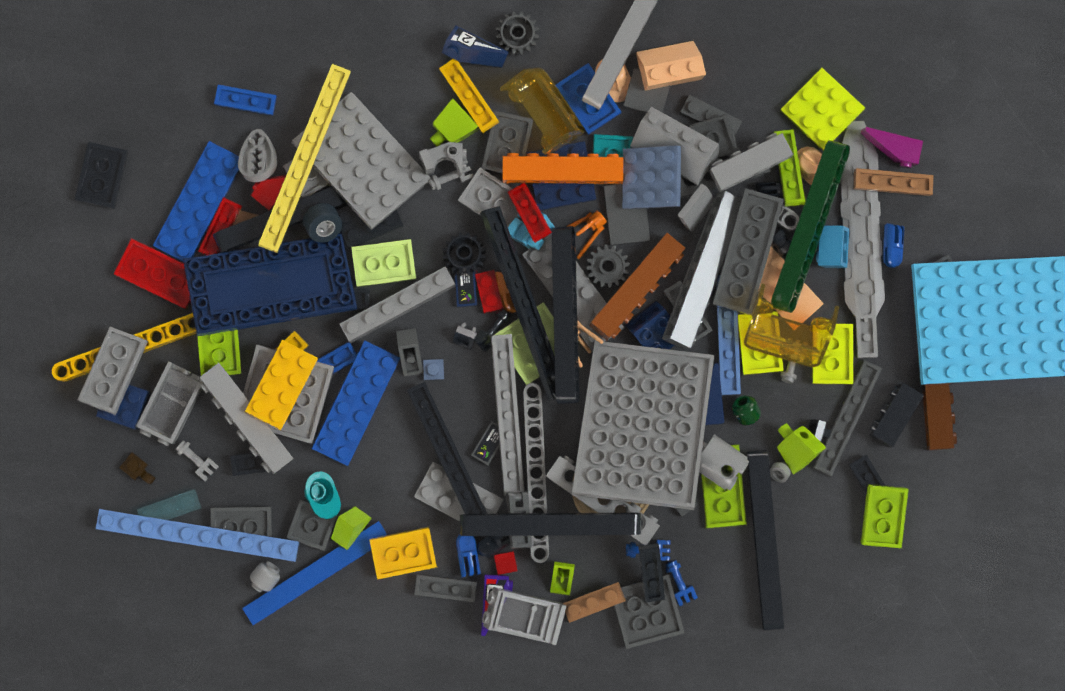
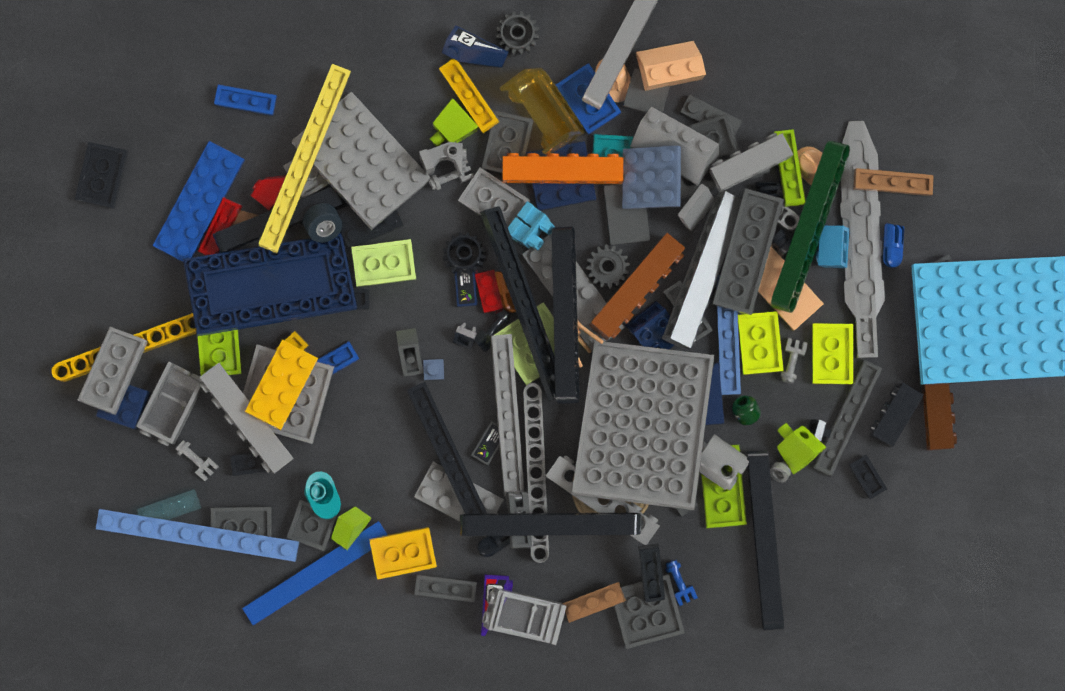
red plate [114,238,190,309] -> none
dark brown plate [119,452,156,485] -> none
light grey piece [238,129,277,182] -> none
light grey head [250,561,280,592] -> none
blue plate [311,340,400,466] -> none
light grey brick [340,266,456,343] -> none
blue arm [456,534,481,578] -> none
red tile [494,551,518,575] -> none
red tile [507,182,552,243] -> none
lime slope [550,561,575,595] -> none
orange plant [566,210,607,259] -> none
blue hinge [626,540,671,561] -> none
clear yellow windscreen [744,284,839,367] -> none
neon yellow plate [780,68,865,151] -> none
magenta slope [860,127,923,169] -> none
lime tile [861,484,909,548] -> none

